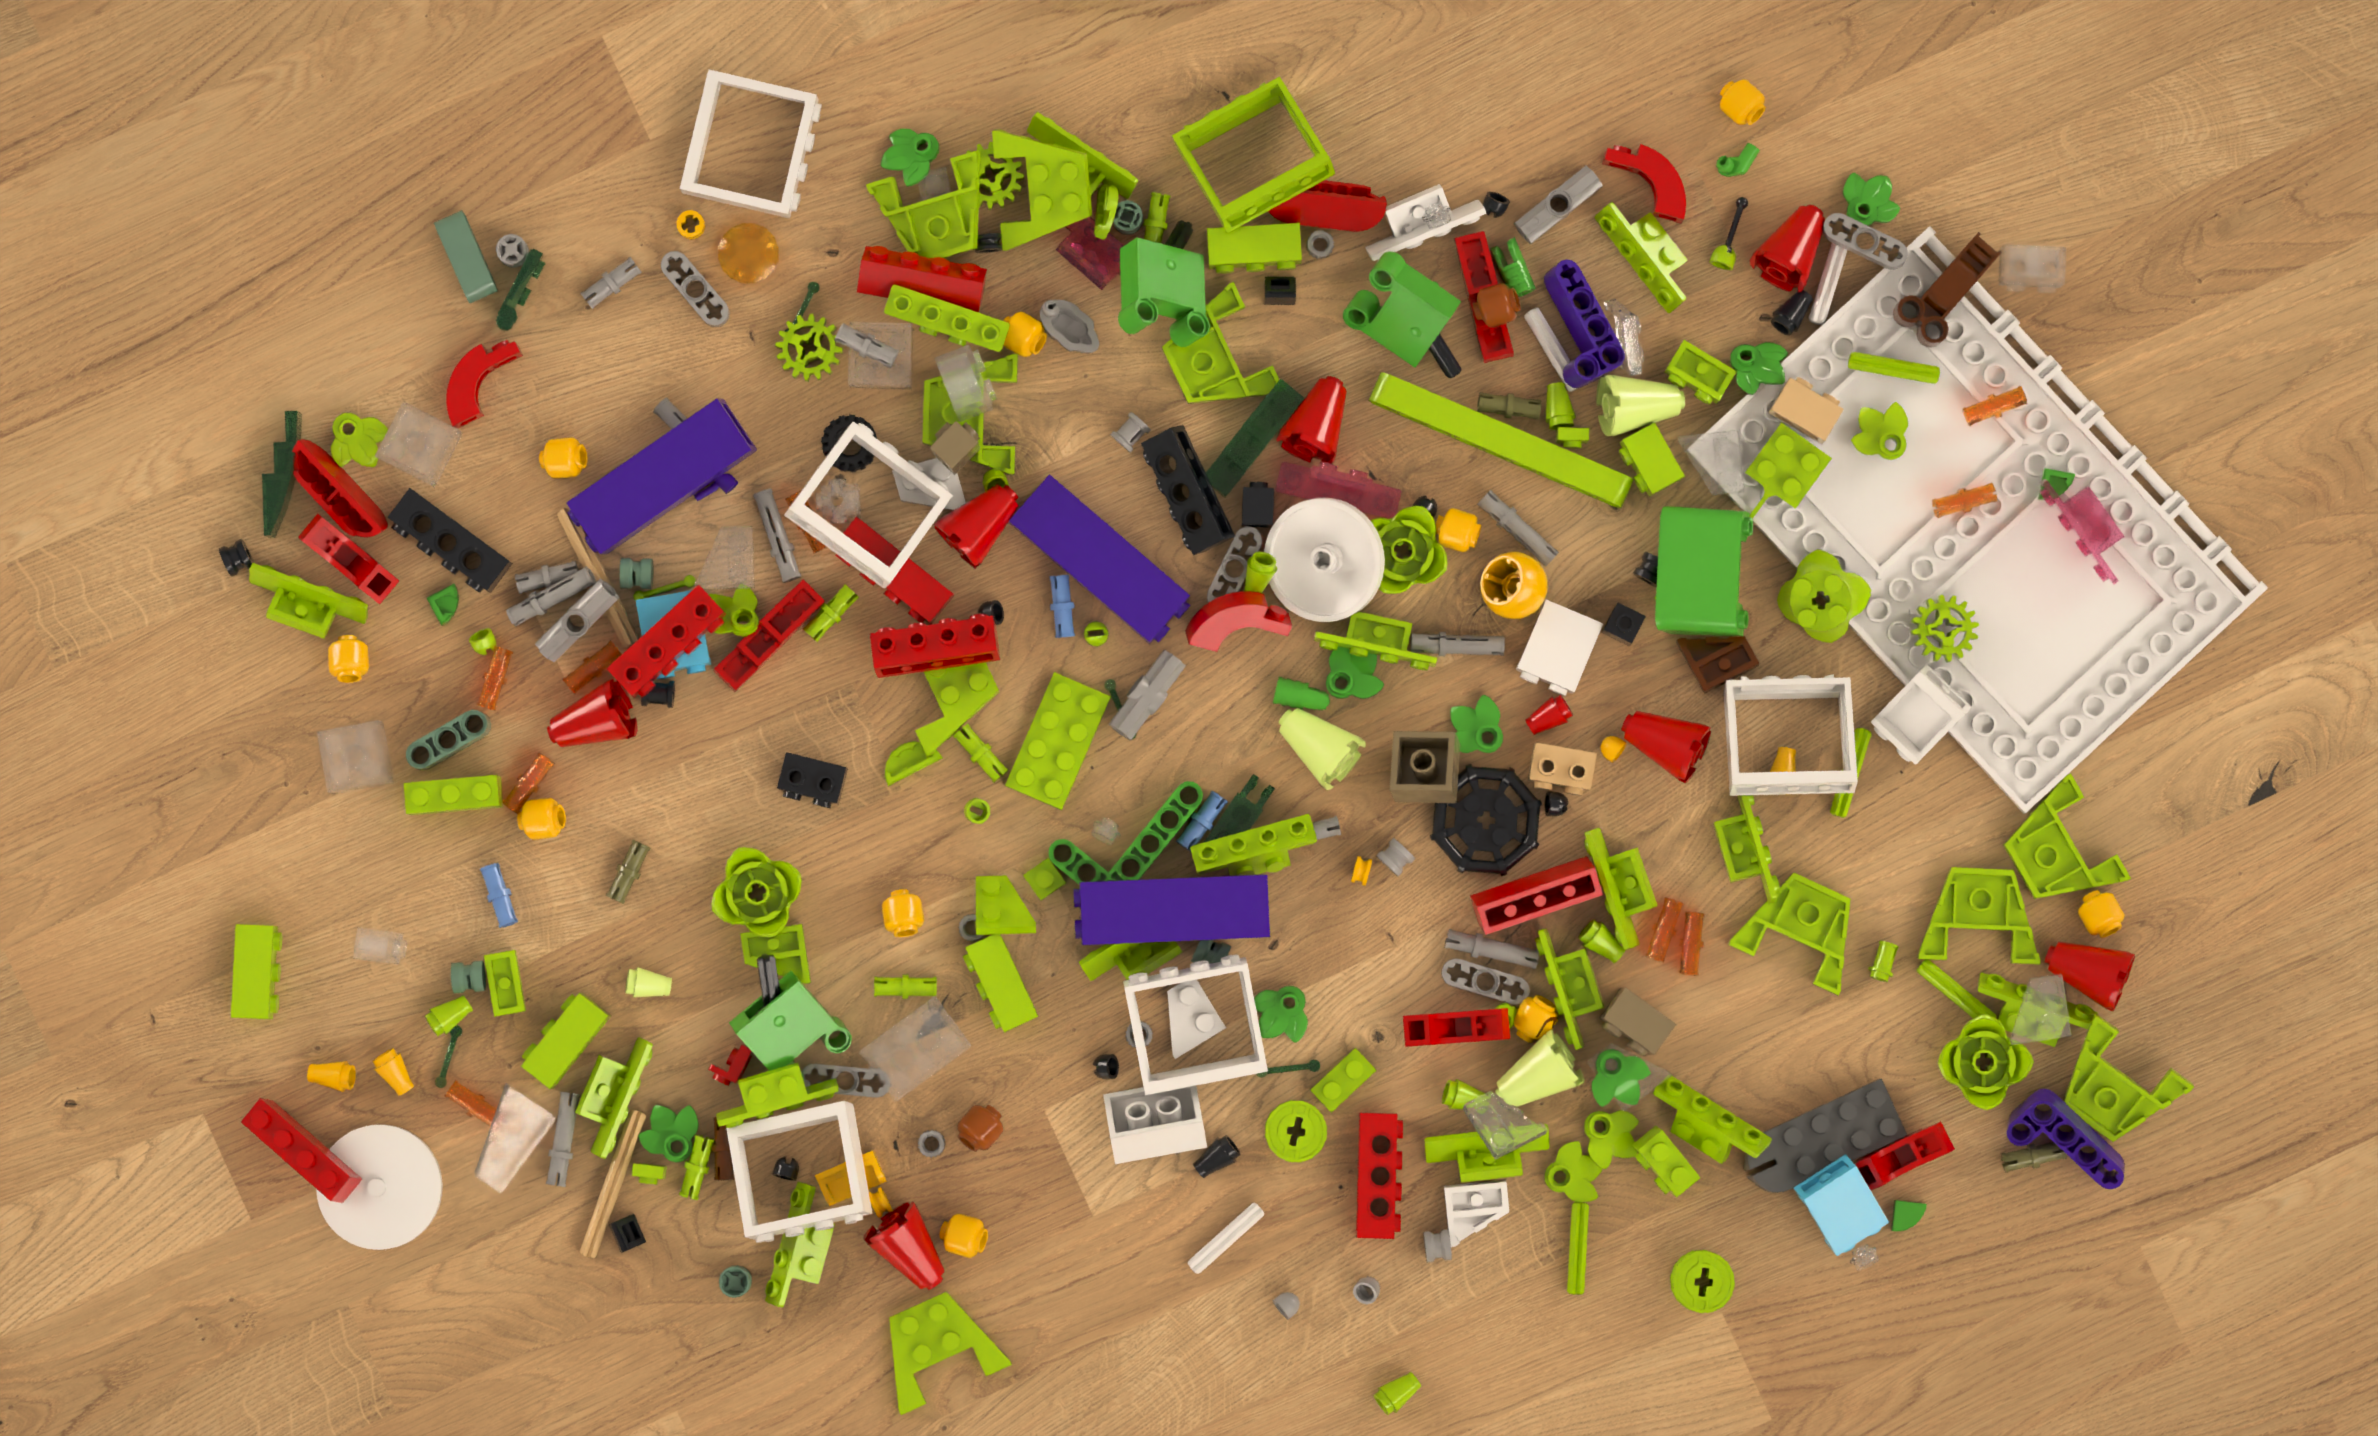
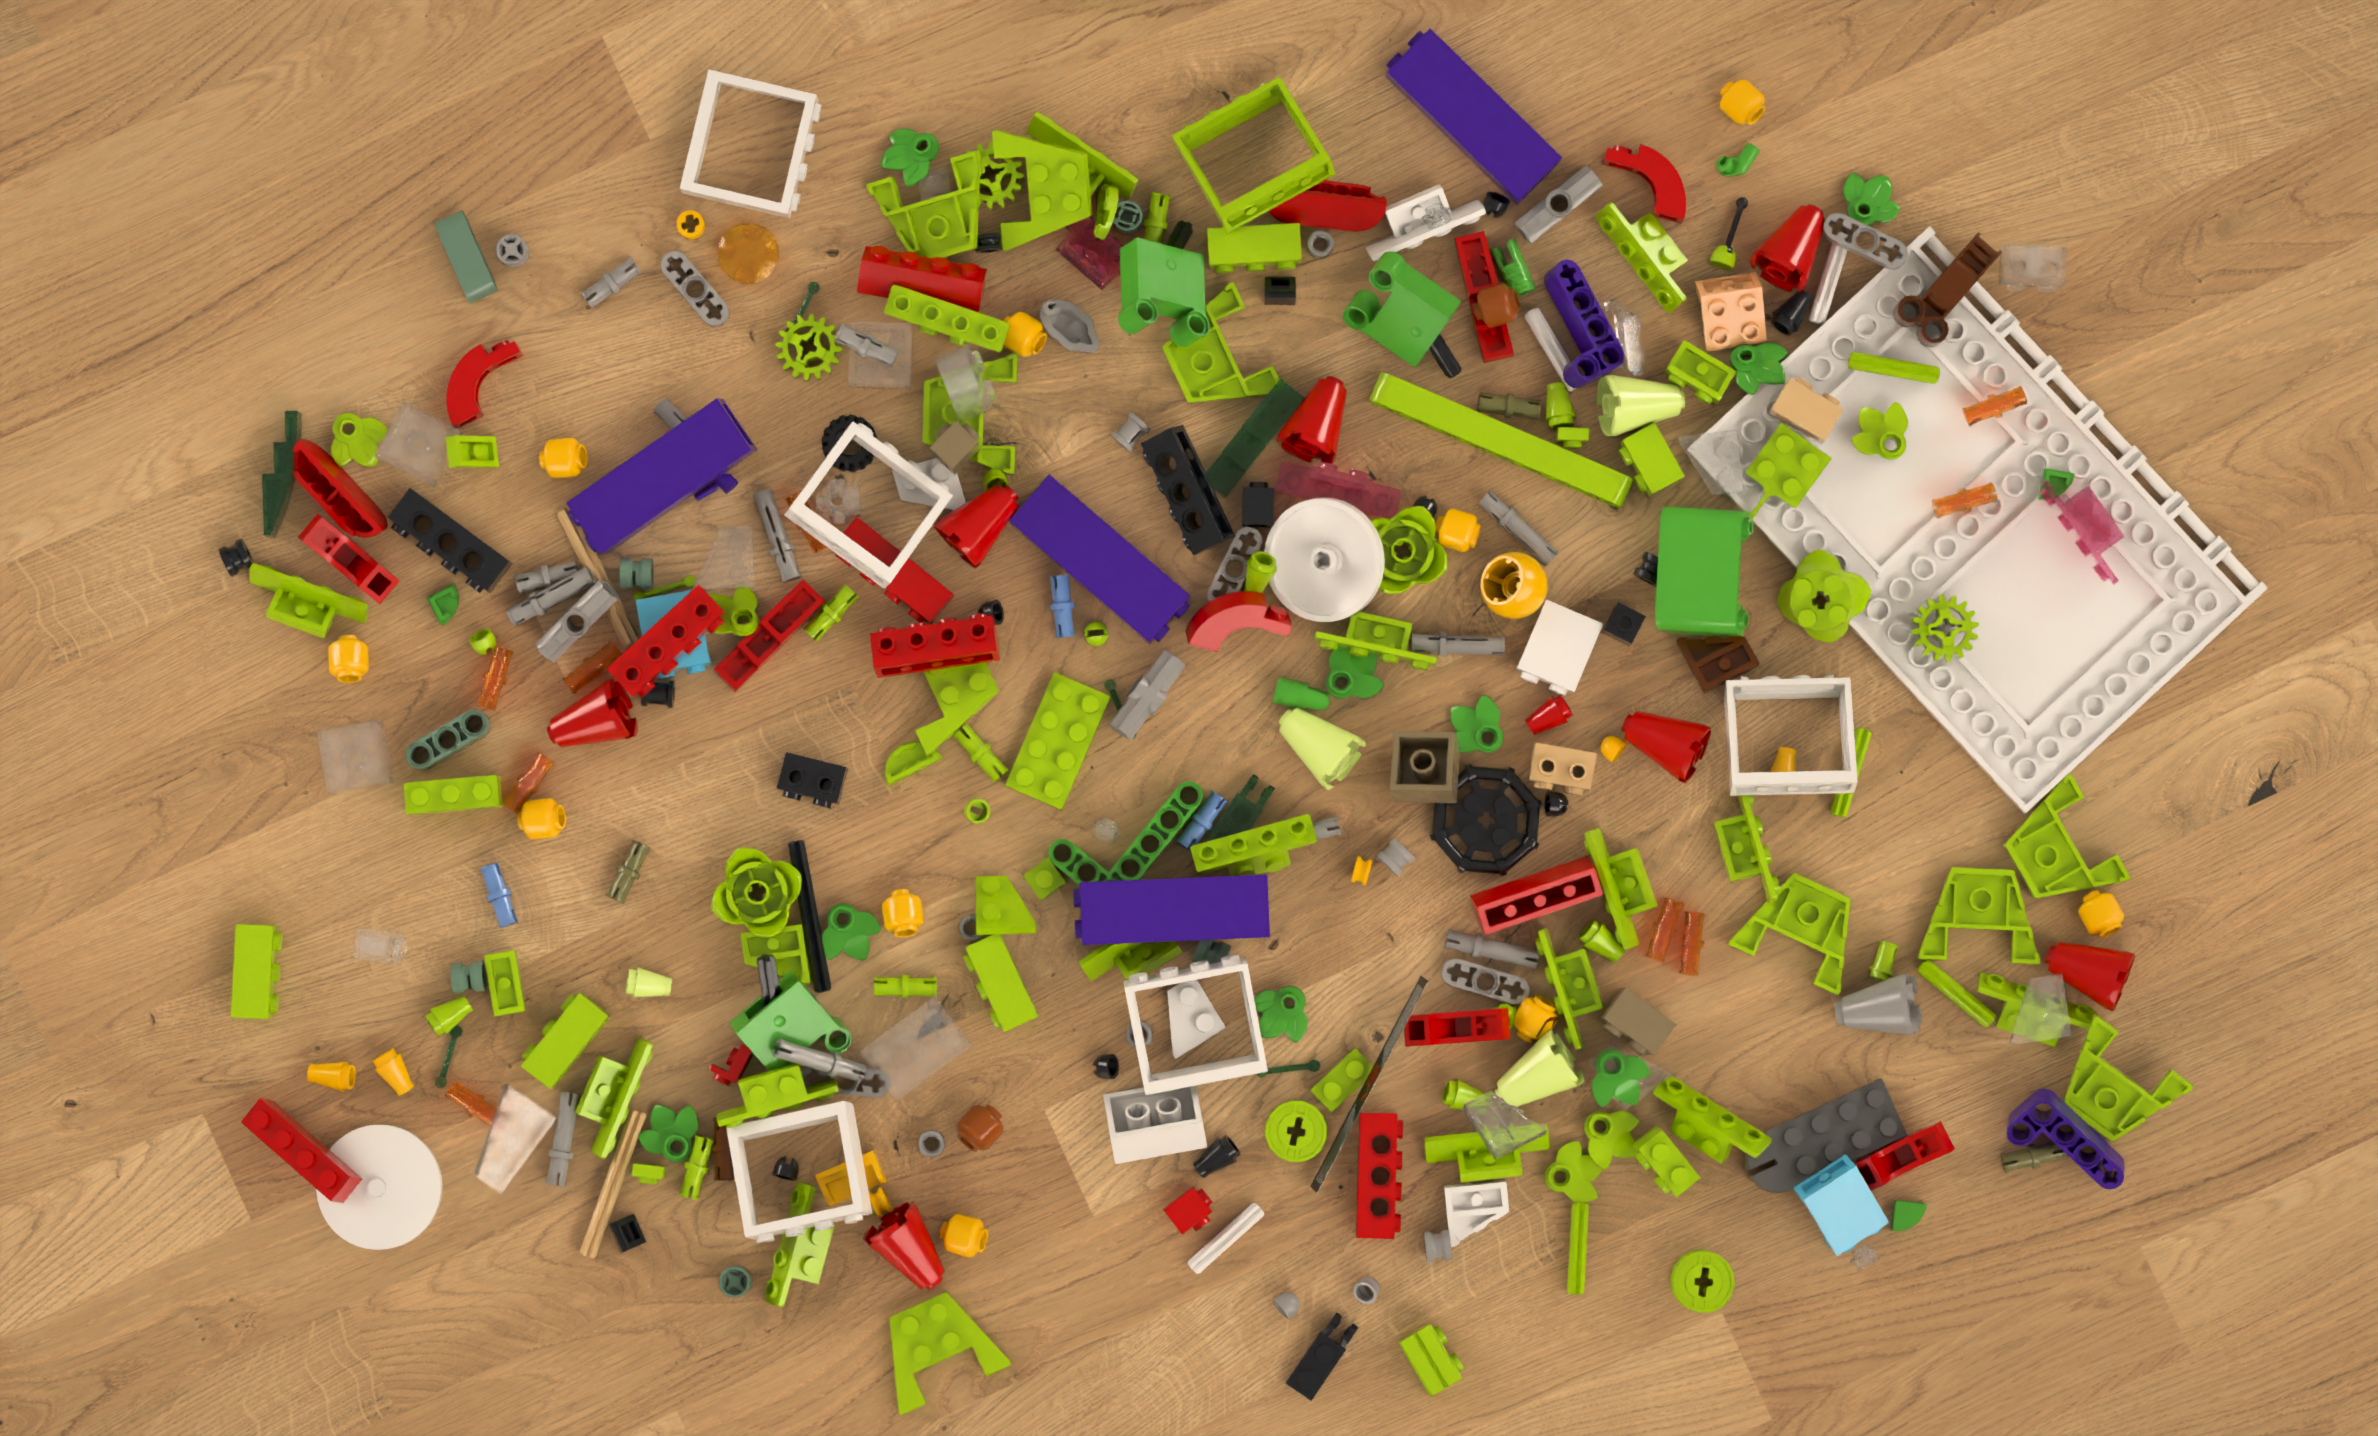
clear green hinge [495,249,546,332] -> none
lime cone [1373,1372,1421,1415] -> none
white panel [1871,664,1971,765] -> none
lime brick [1938,1014,2034,1110] -> none
none -> lime plate [445,435,499,469]
none -> light grey pin [773,1038,866,1083]
none -> black axle [788,840,831,993]
none -> bright green plate [822,903,881,961]
none -> red brick [1163,1187,1213,1235]
none -> black hinge [1285,1312,1358,1401]
none -> sticker [1310,976,1428,1193]
none -> dark purple brick [1386,29,1562,205]
none -> lime brick [1398,1323,1464,1397]
none -> light nougat bracket [1695,272,1767,352]
none -> light grey cone [1835,974,1922,1036]

